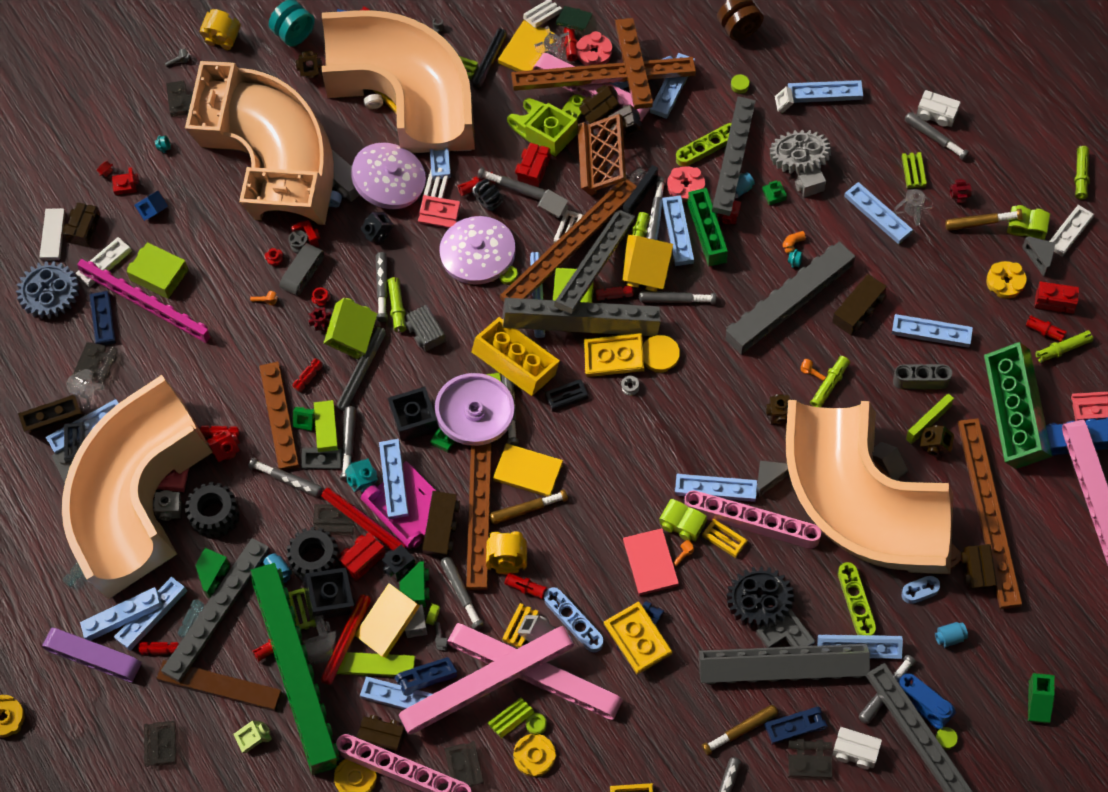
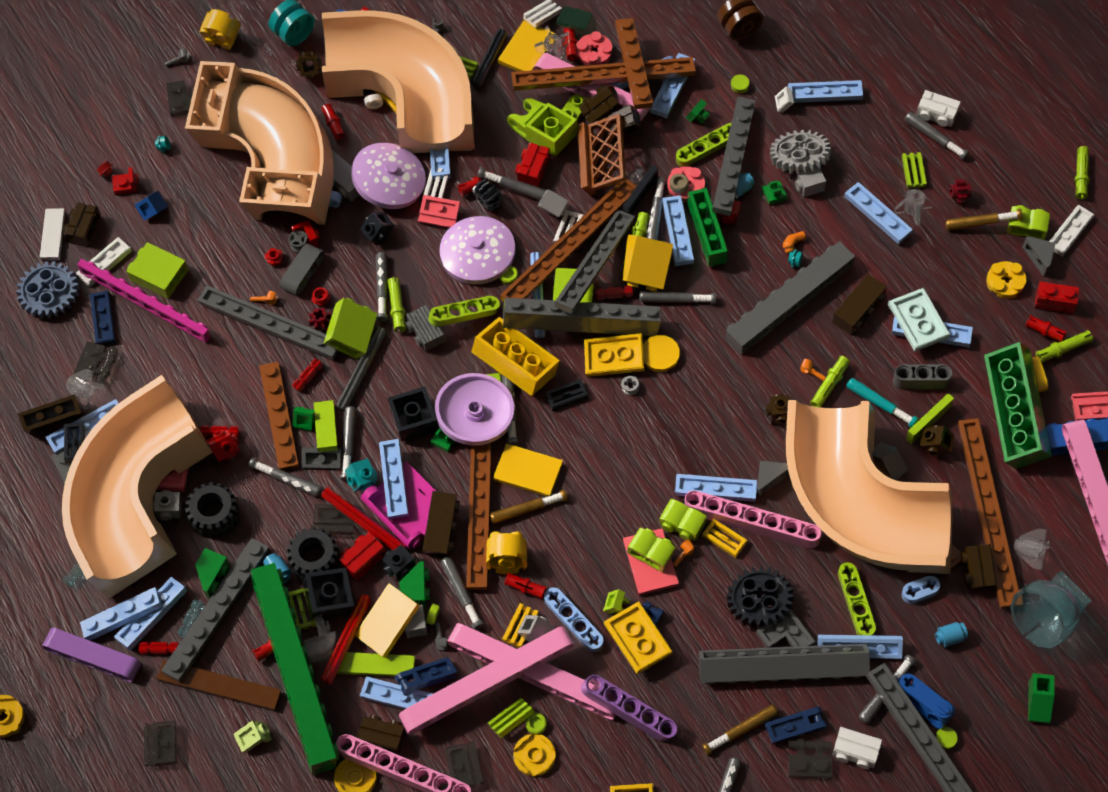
none -> dark grey plate [197,285,338,360]
none -> red pin [321,104,345,140]
none -> lime beam [428,296,500,326]
none -> medium lavender beam [581,675,677,741]
none -> lime tile [603,589,630,614]
none -> lime brick [627,528,675,572]
none -> dark tan tile [670,174,689,193]
none -> green tile [686,99,710,123]
none -> teal piece [847,378,918,428]
none -> light aqua tile [888,288,950,352]
none -> clear light blue plate [1010,571,1092,649]
none -> clear brick [1014,528,1050,570]
none -> yellow beam [1032,356,1048,392]

